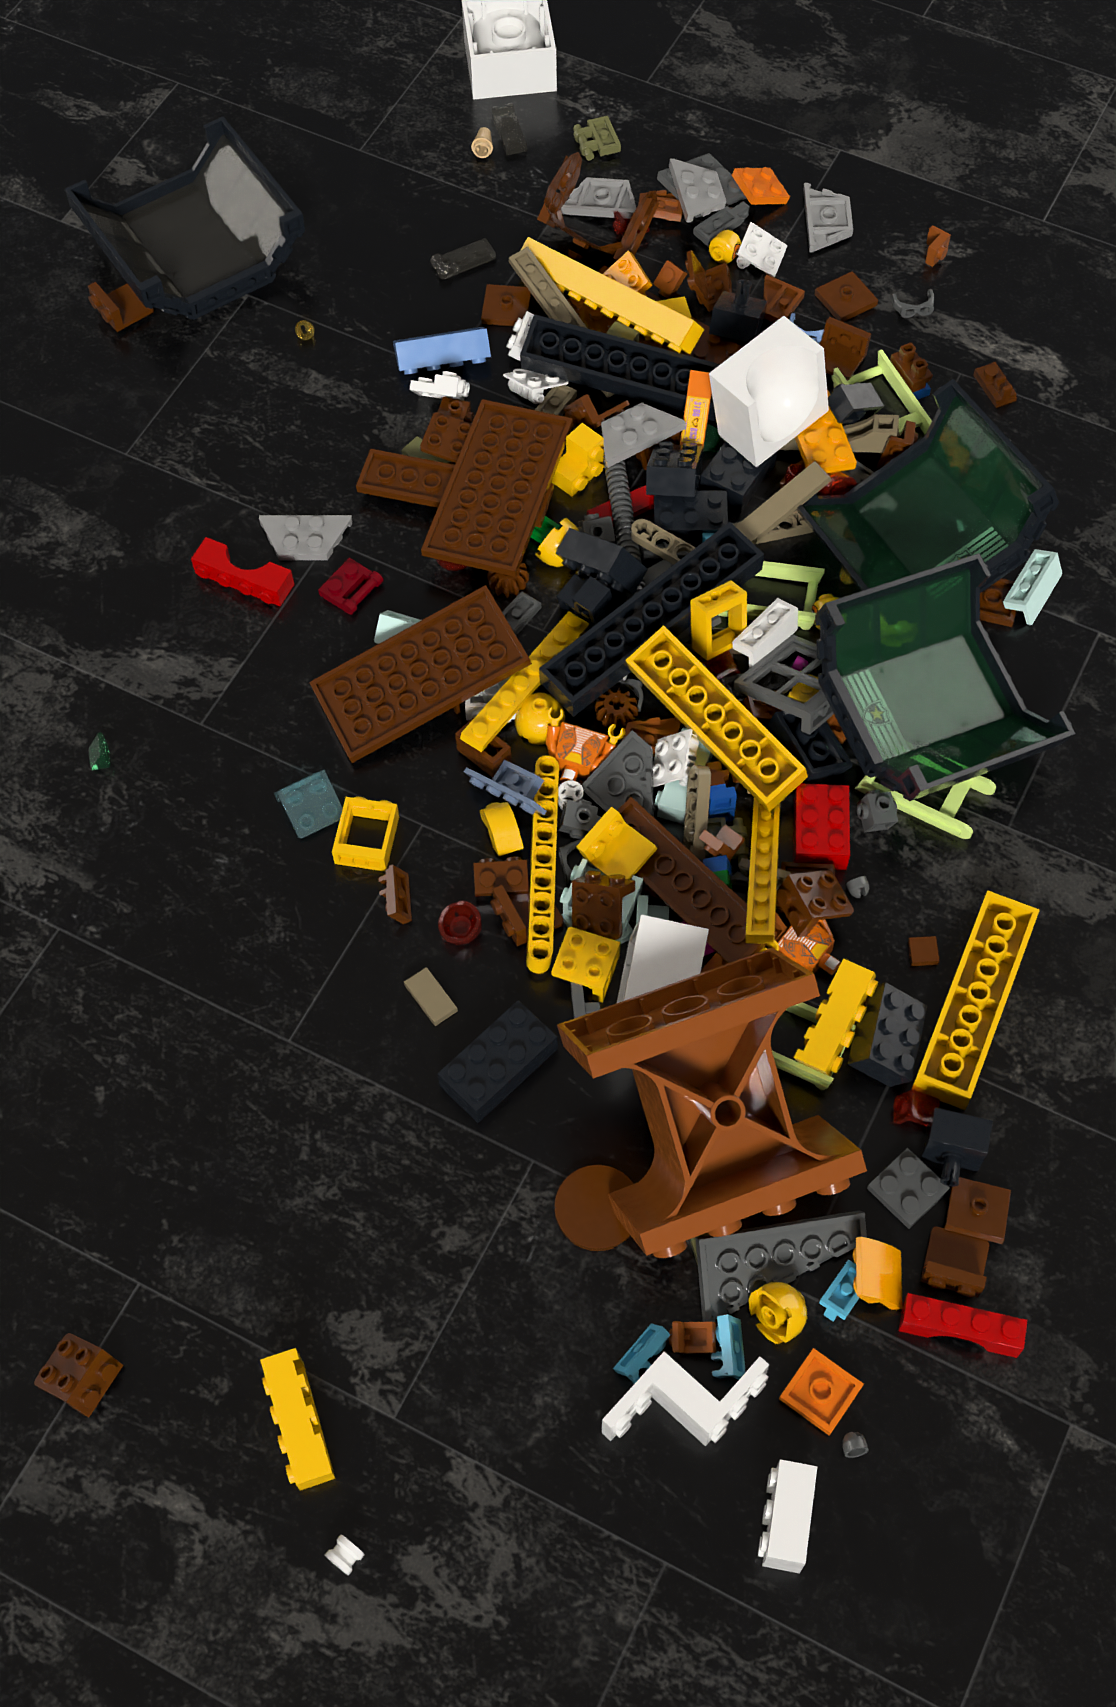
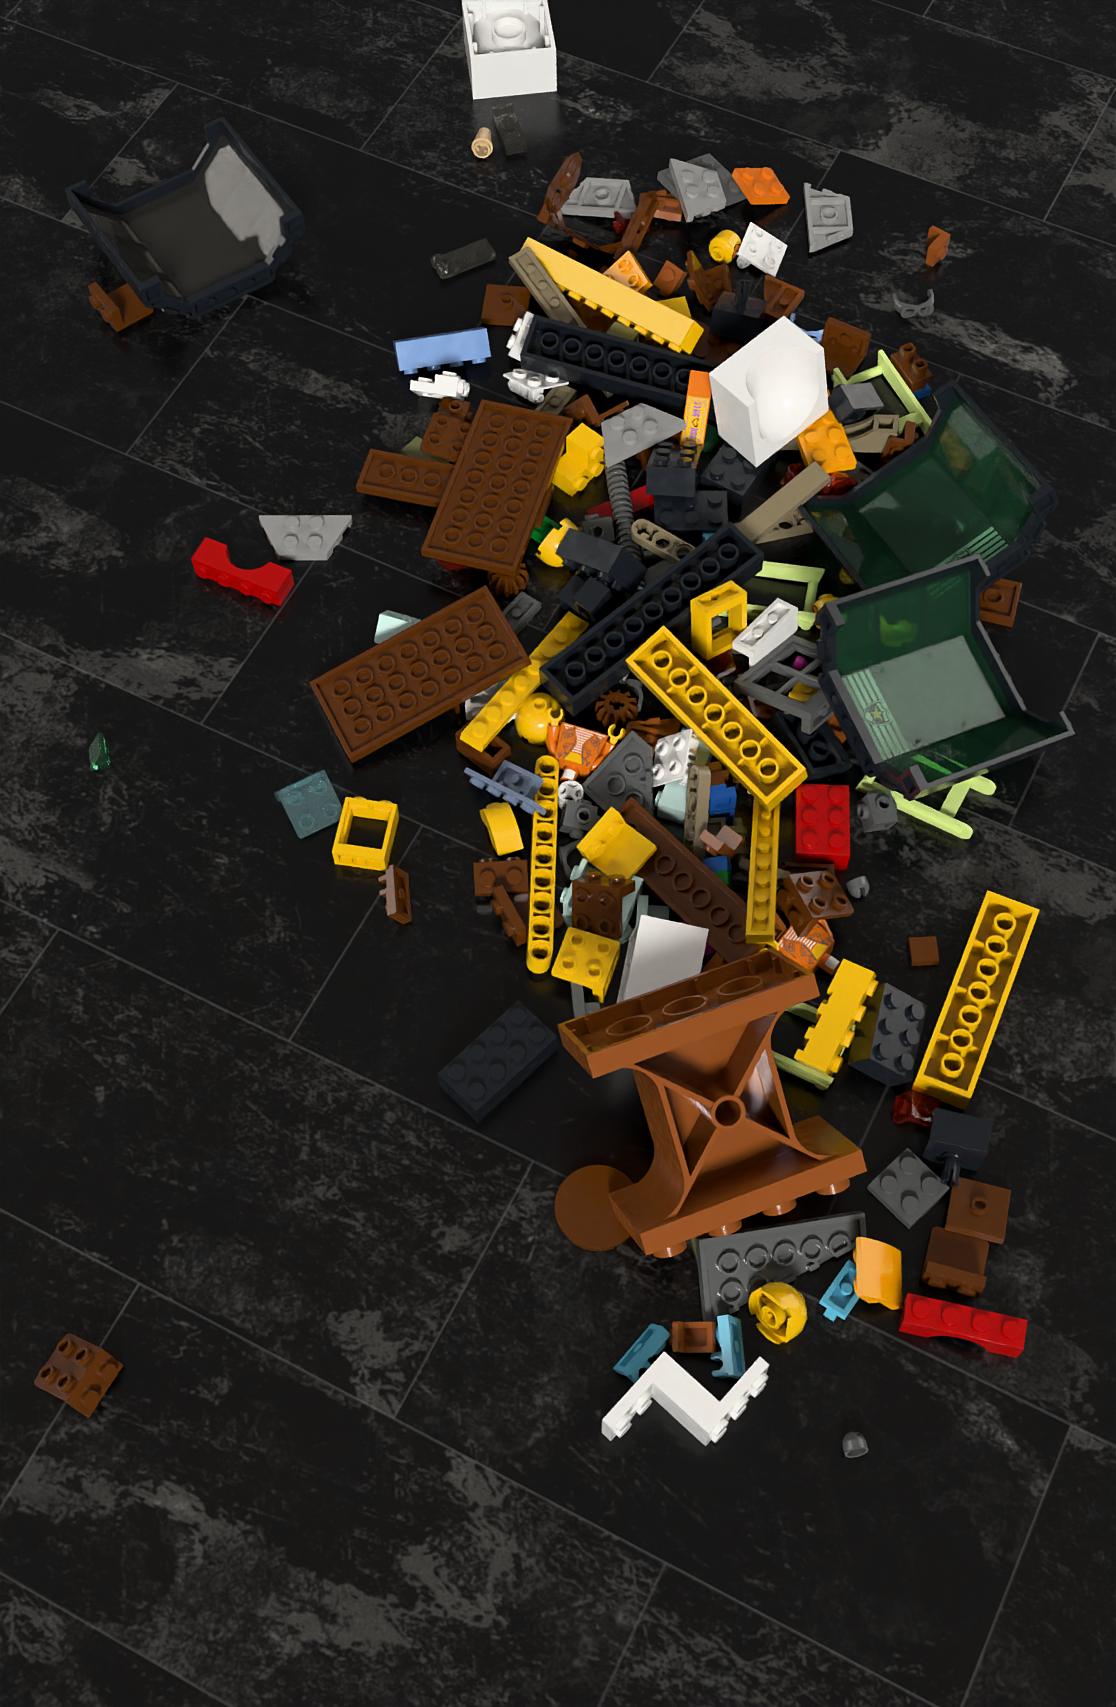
yellow wedge [260,1348,335,1490] -> none
clear yellow hinge [295,320,314,340] -> none
dark red plate [318,557,384,615] -> none
white wheel [325,1535,365,1576] -> none
dark tan tile [404,967,458,1026] -> none
clear red helmet [438,901,482,945] -> none
olive plate [573,116,621,161] -> none
dark grey hinge [693,201,749,246] -> none
white brick [758,1460,817,1573] -> none
orange plate [779,1348,864,1436] -> none
reddish brown plate [815,271,878,322] -> none
reddish brown plate [973,362,1017,408] -> none
light aqua panel [1003,549,1062,625] -> none

